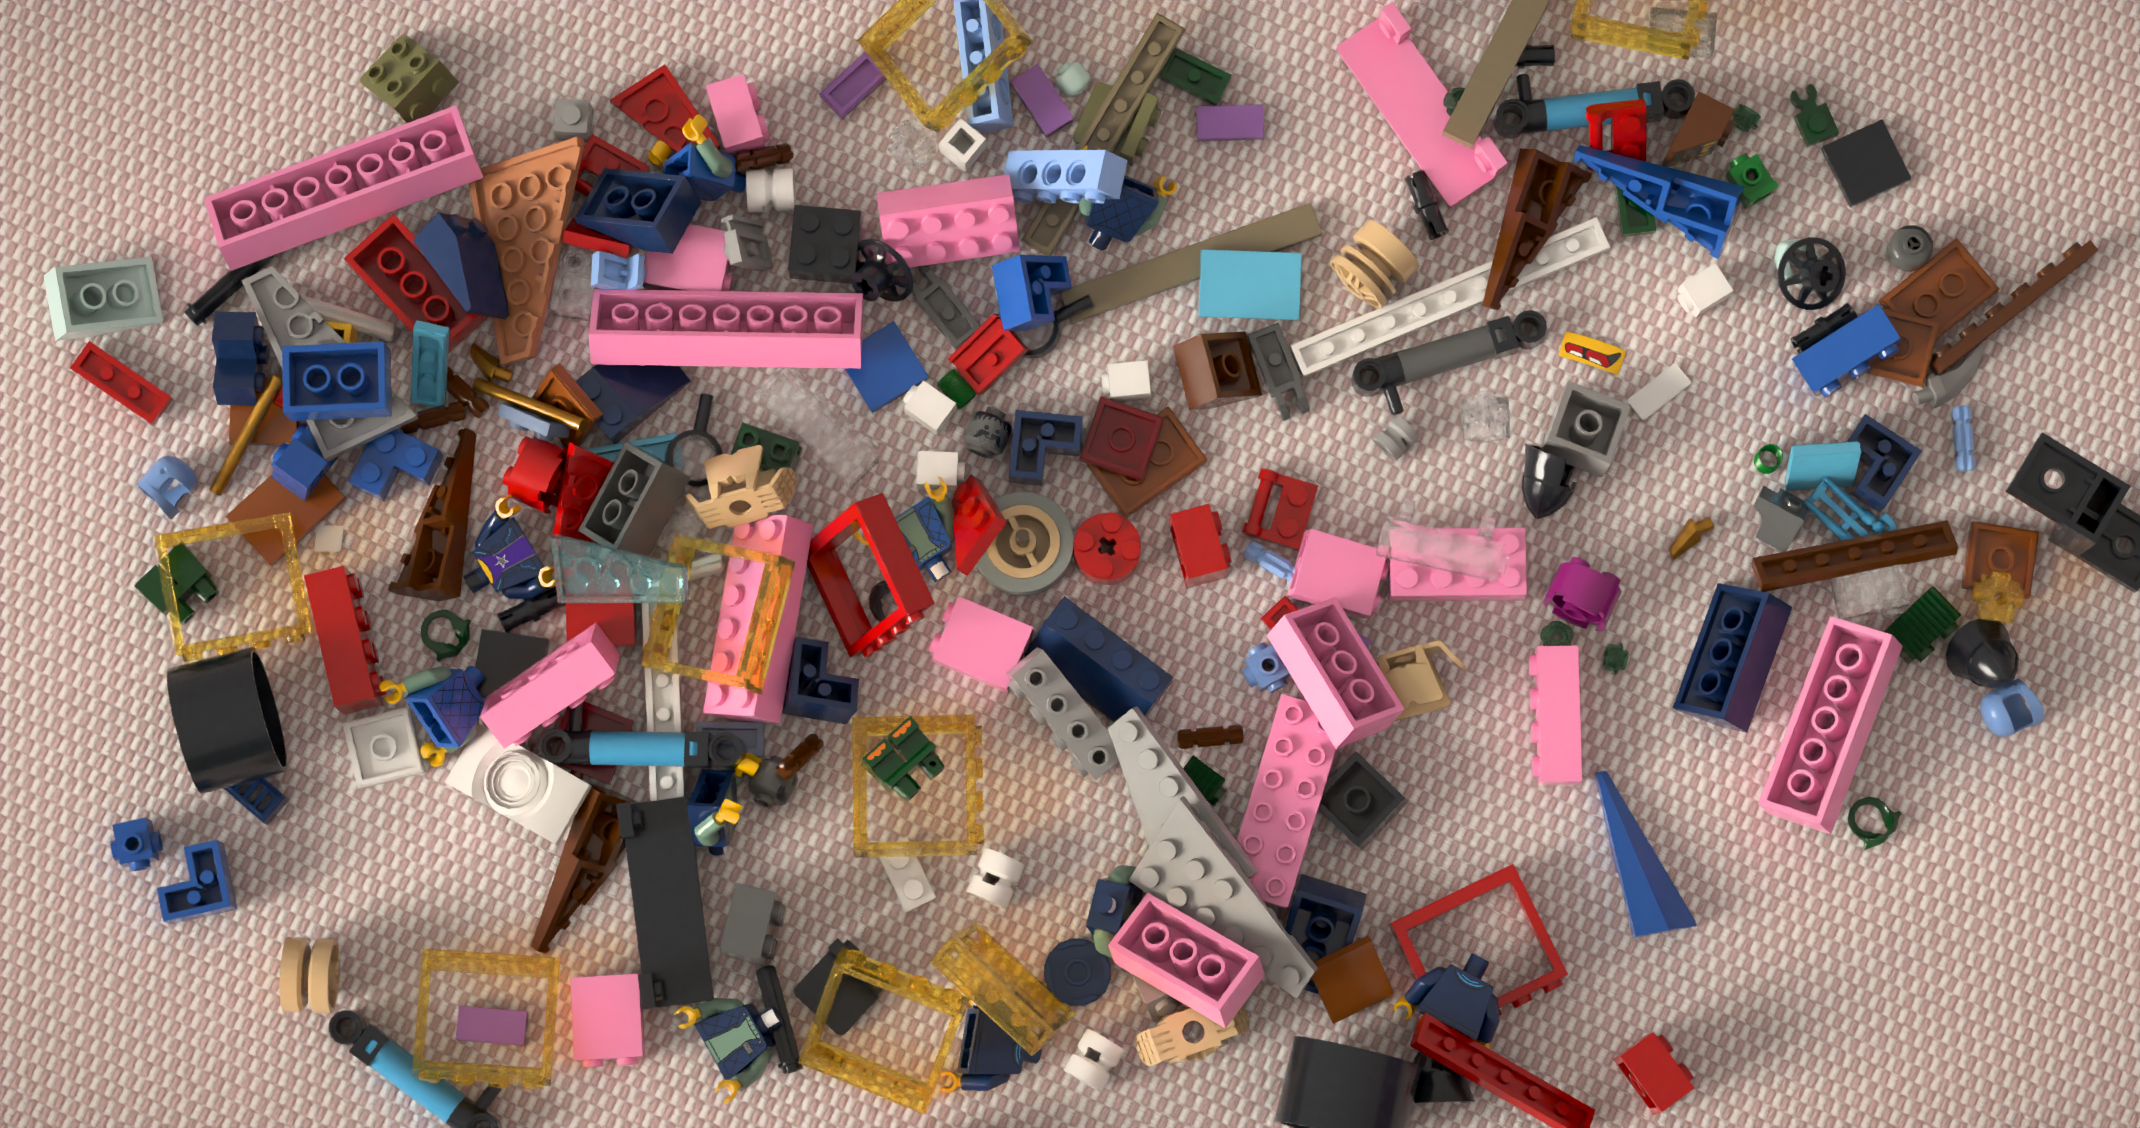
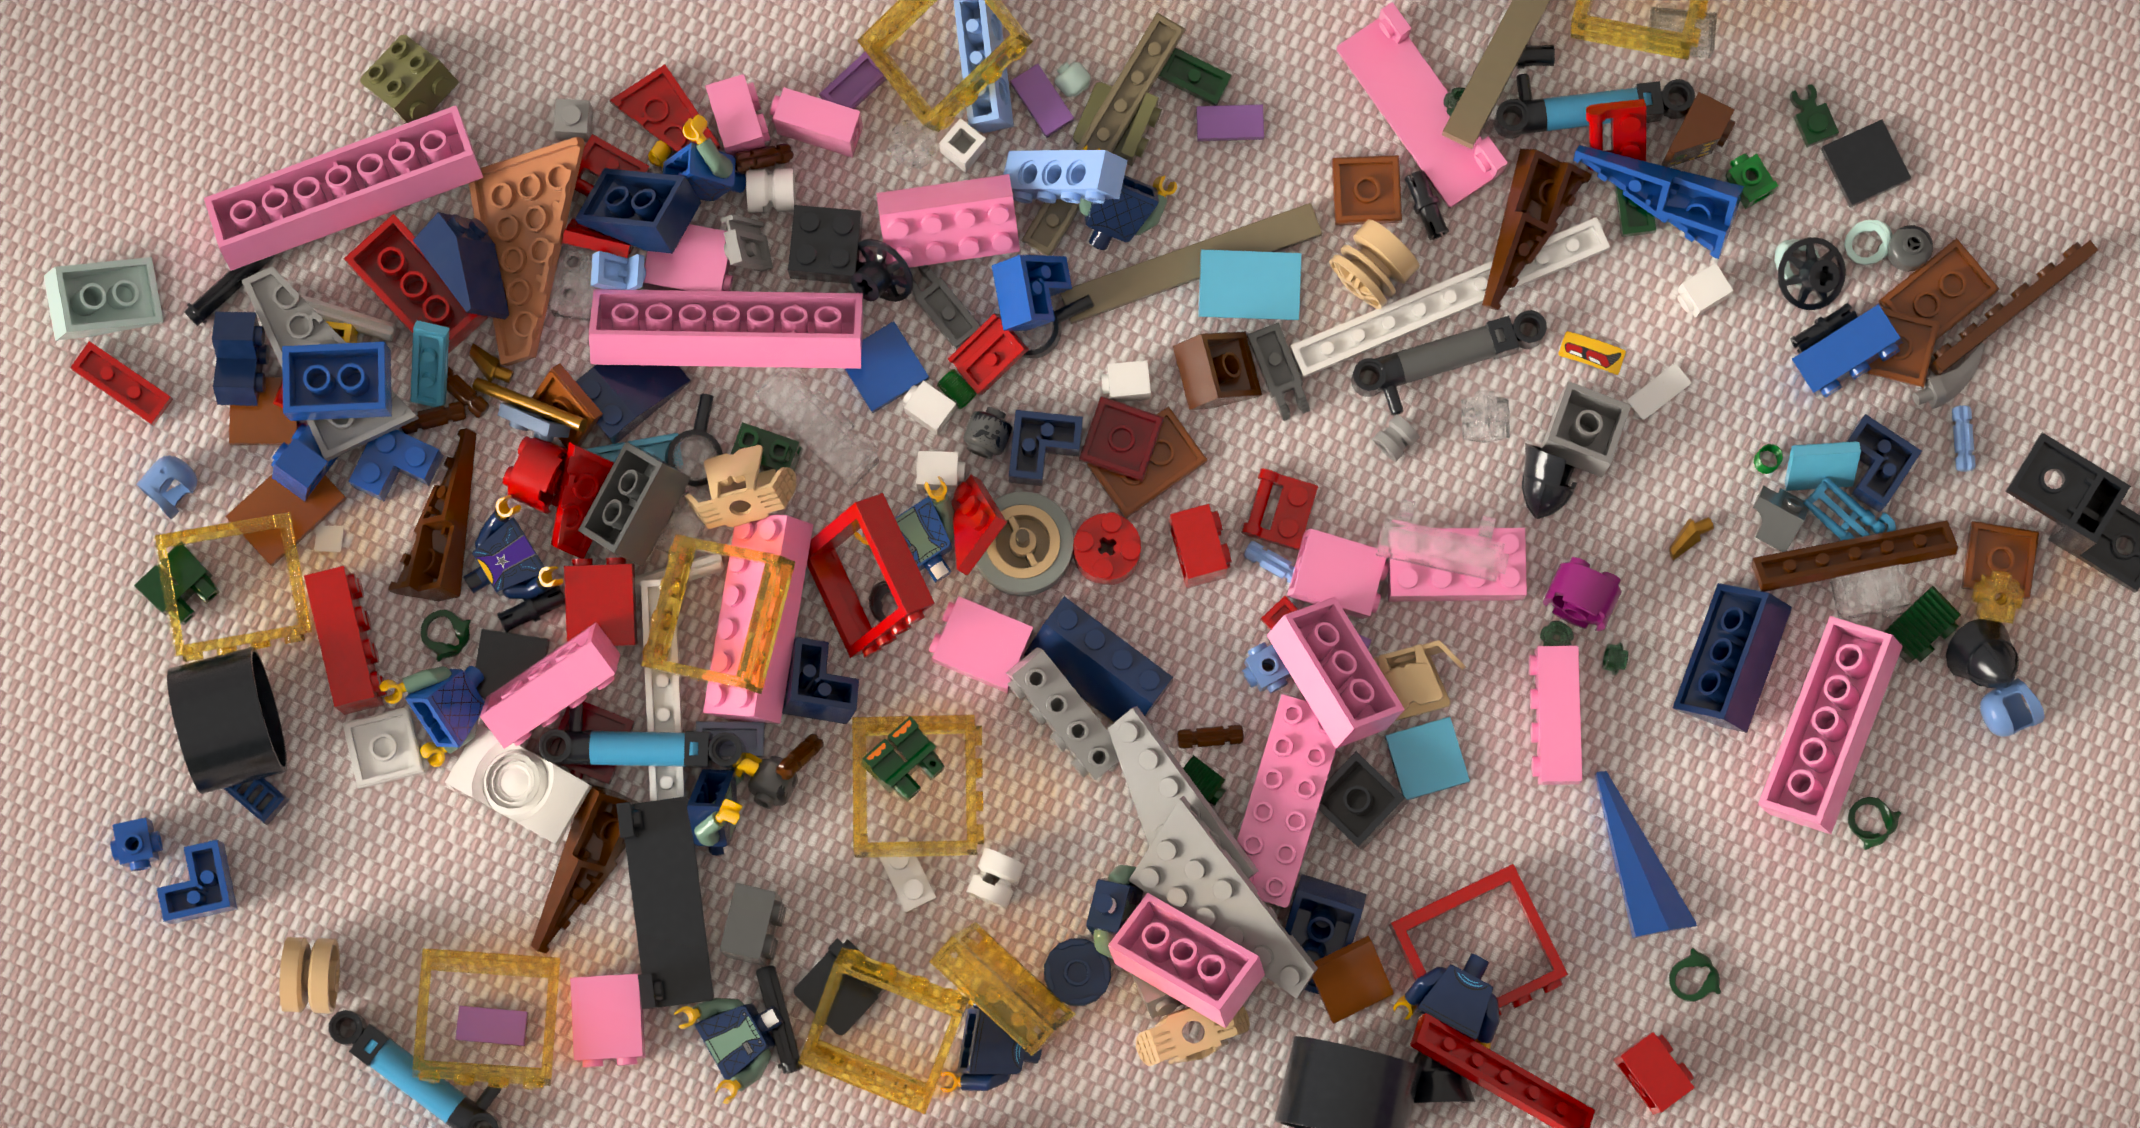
pearl gold bar [209,373,283,496] -> none
clear light blue wing [551,534,690,603] -> none
white wheel [1063,1029,1125,1092] -> none
clear green plate [1732,104,1761,133] -> none
none -> bright pink brick [770,87,863,158]
none -> dark orange tile [1332,155,1402,225]
none -> medium azure tile [1385,717,1470,800]
none -> dark green piece [1669,948,1721,1002]
none -> light aqua piece [1844,220,1893,265]

